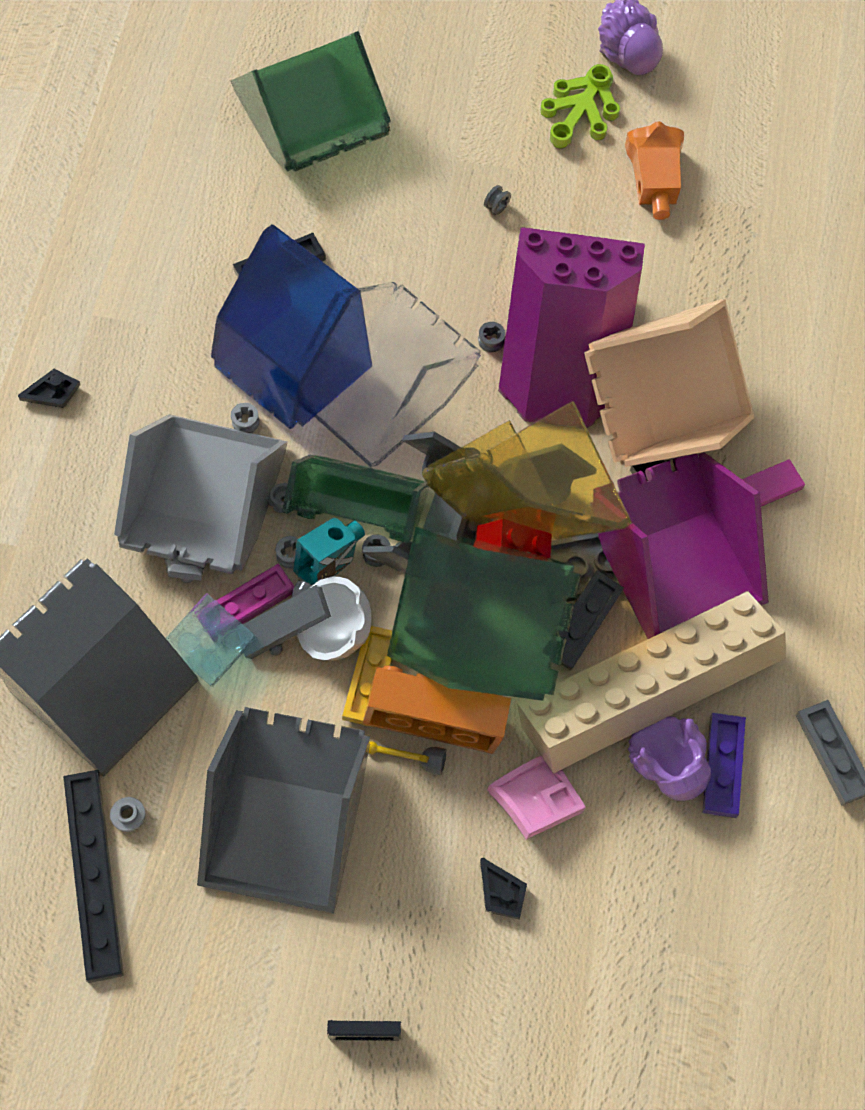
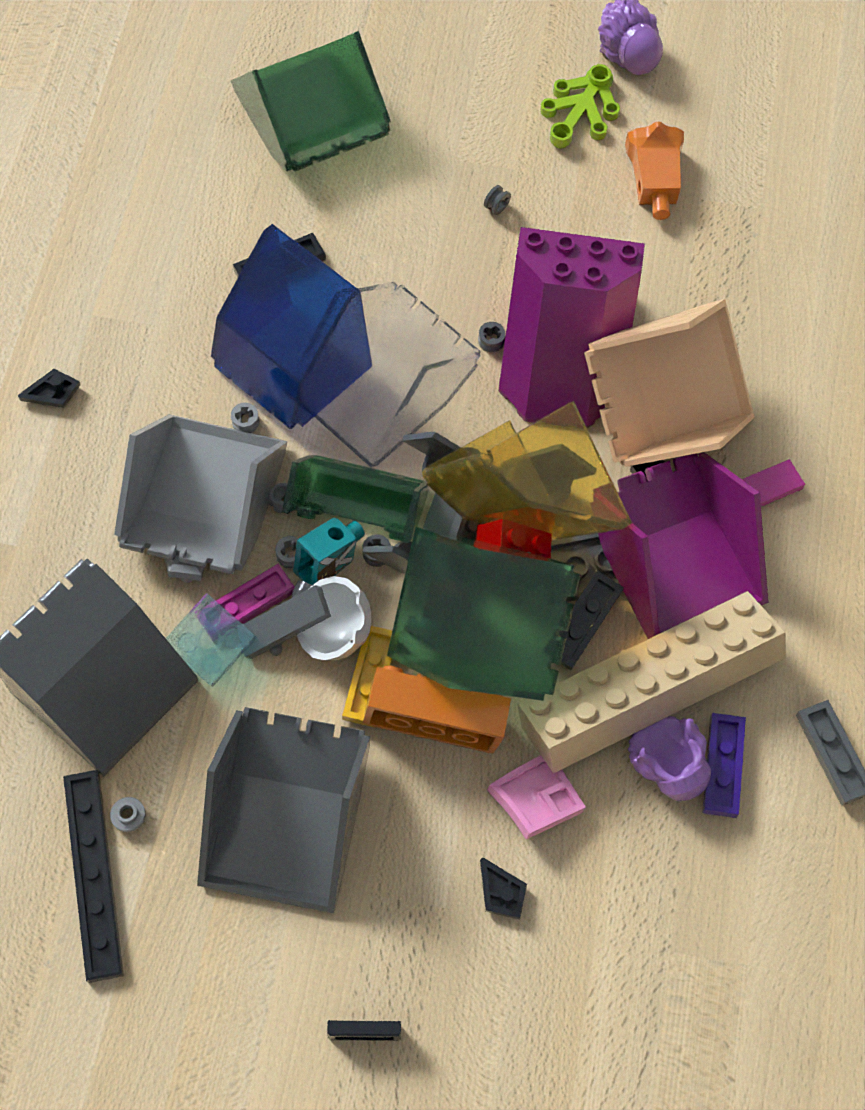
hinge [368,741,447,775] -> none

